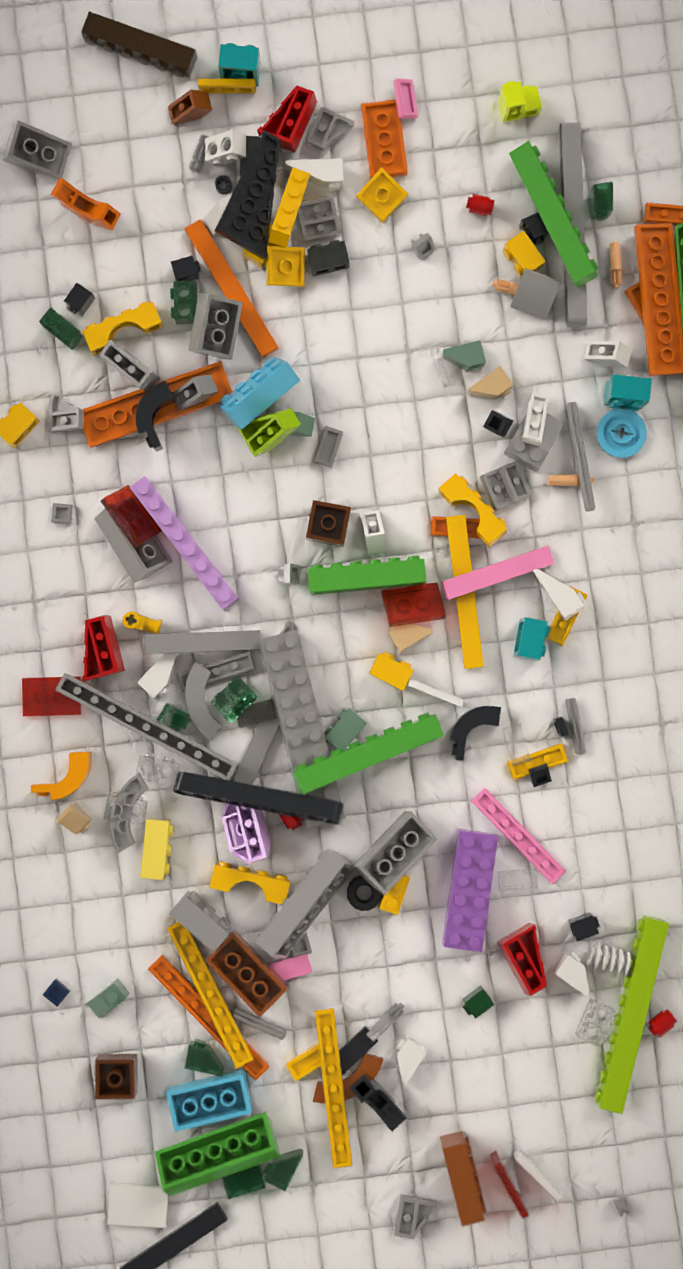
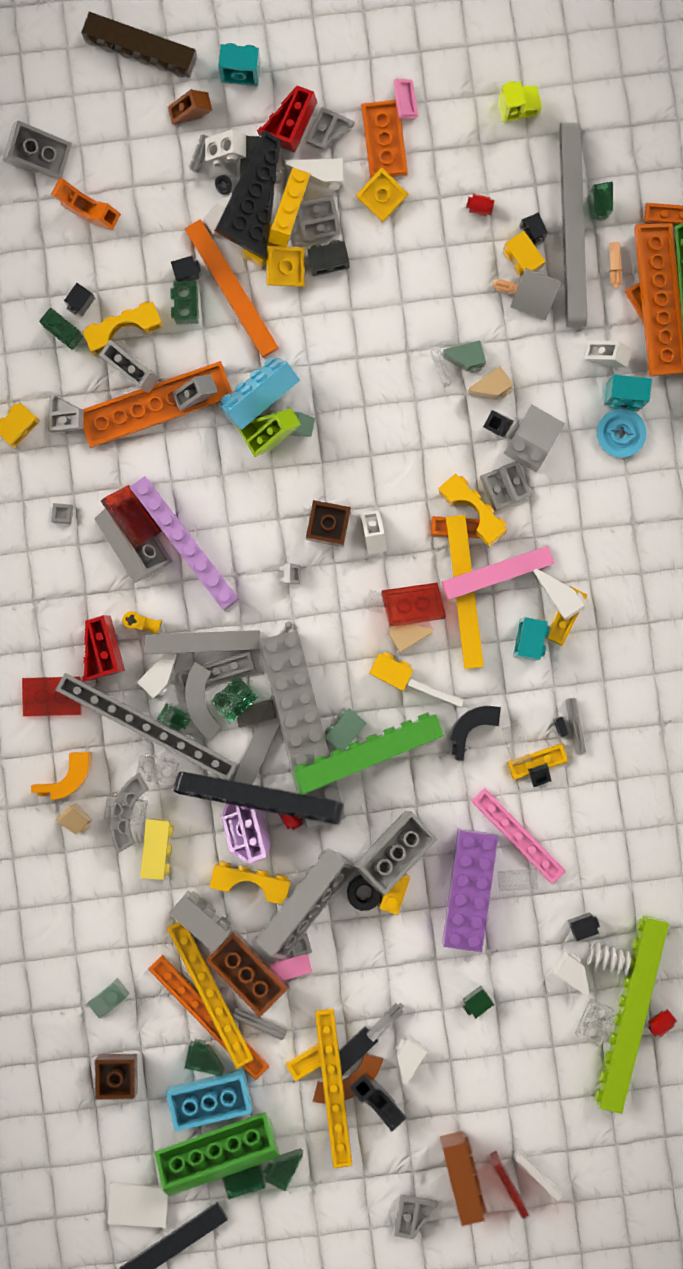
dark blue tile [43,979,71,1007] -> none
black arch [136,381,175,452] -> none
light grey brick [188,293,243,360] -> none
yellow tile [198,79,256,94] -> none
bright green brick [308,556,426,595] -> none
light grey tile [314,426,343,468] -> none
light grey tile [411,233,436,260] -> none
red wedge [497,923,547,996] -> none
bright green brick [509,141,599,288] -> none
white tile [522,392,549,446] -> none
light nougat piece [547,474,594,487] -> none
light grey axle [566,402,596,512] -> none
light grey bush [613,1196,630,1217] -> none

